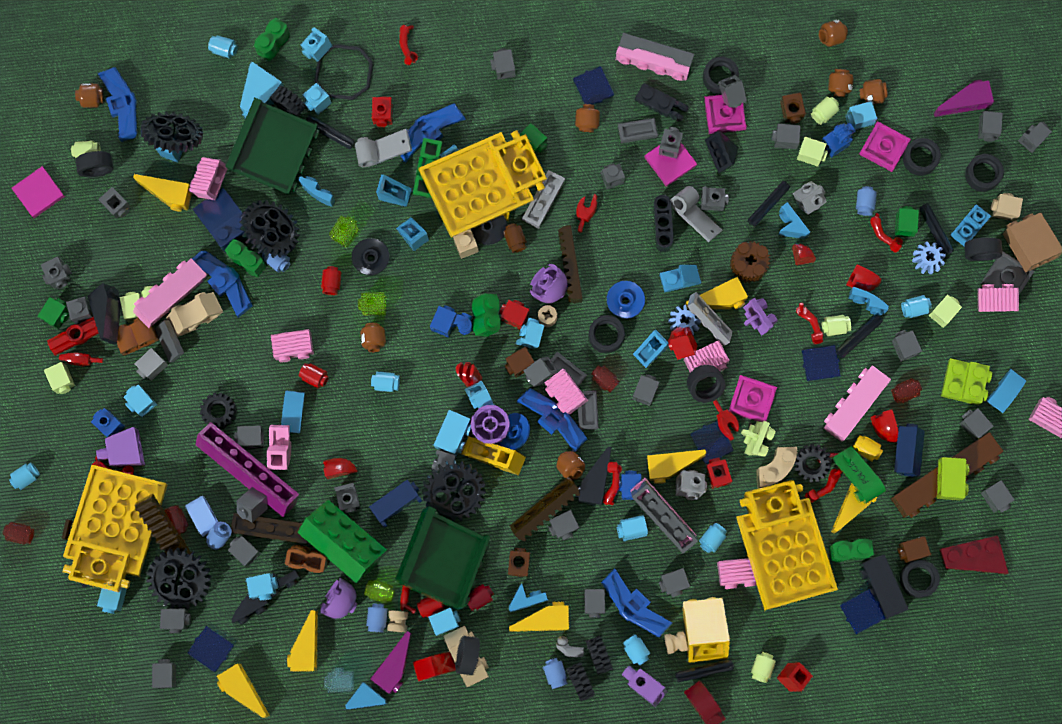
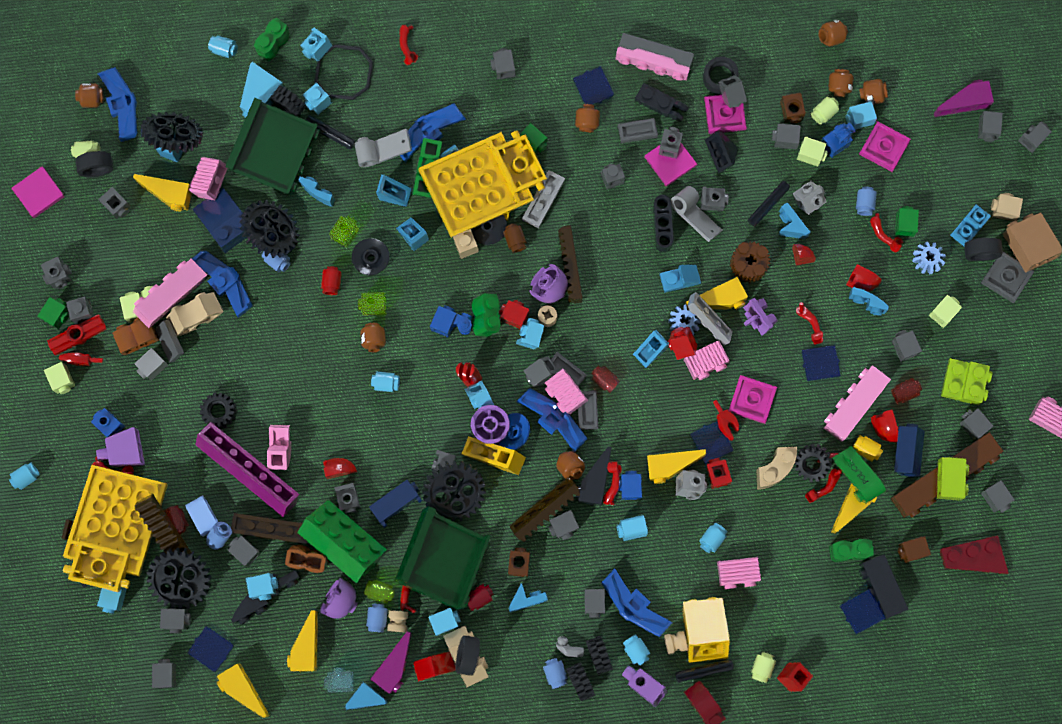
clear red brick [3,522,34,545] -> none
black slope [87,283,121,345] -> none
medium azure brick [124,384,157,417] -> none
green brick [225,239,266,277] -> none
dark grey brick [234,426,264,448] -> none
dark grey brick [236,487,268,523] -> none
bright pink brick [271,329,314,362] -> none
dark azure slope [281,391,305,433] -> none
red brick [299,363,329,389] -> none
red brick [372,97,393,127] -> none
red brick [417,597,447,618] -> none
medium azure brick [434,410,472,456] -> none
reddish brown brick [504,347,534,378] -> none
yellow slope [509,602,569,632] -> none
red hand [576,194,597,233] -> none
black tyre [588,315,625,353] -> none
blue dish [607,281,645,318] -> none
dark grey piece [630,478,698,553] -> none
dark grey brick [632,374,659,406] -> none
dark grey brick [658,568,690,598] -> none
black tyre [687,364,725,403] -> none
yellow plate [736,480,838,610] -> none
yellowish green hips [741,421,776,457] -> none
yellowish green brick [821,315,851,336] -> none
black axle [836,314,883,358] -> none
black tyre [900,560,940,598] -> none
medium azure brick [901,295,932,318] -> none
black tyre [903,138,941,176] -> none
black axle [919,203,954,256] -> none
black tyre [965,154,1004,192] -> none
bright pink brick [978,284,1019,312] -> none
dark azure slope [987,369,1026,413] -> none

